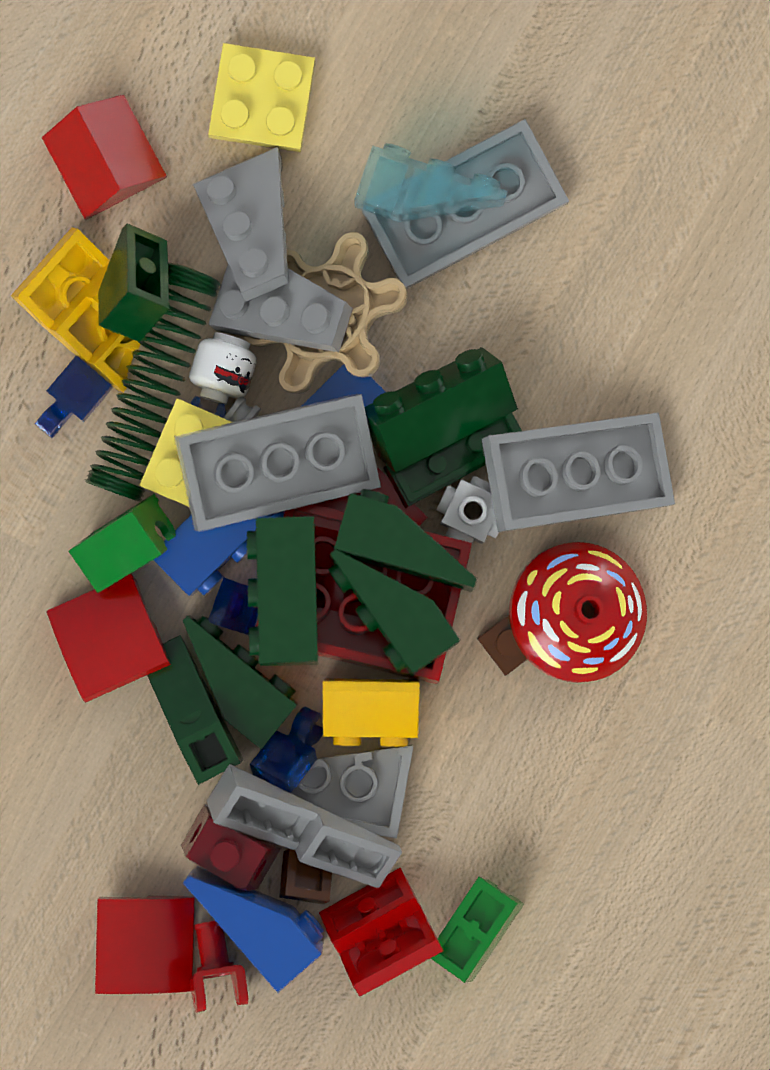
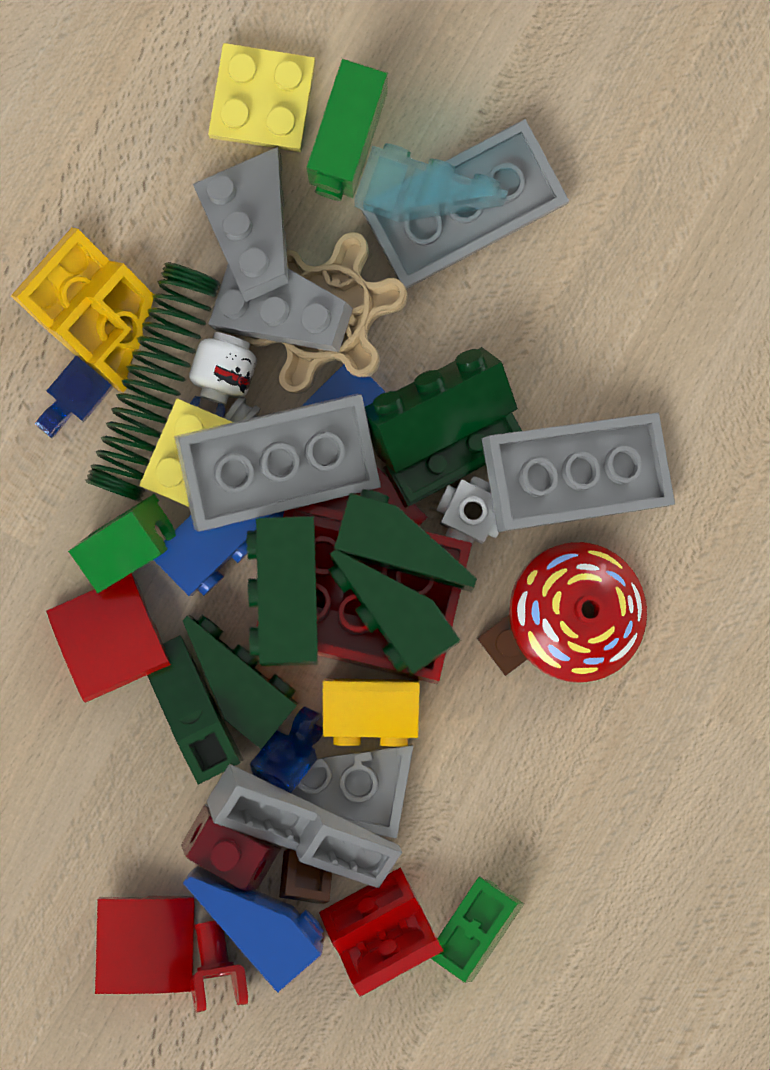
red slope [42,94,167,220] -> none
dark green slope [98,223,169,342] -> none
clear blue plate [208,577,258,635] -> none
none -> green brick [306,59,388,201]

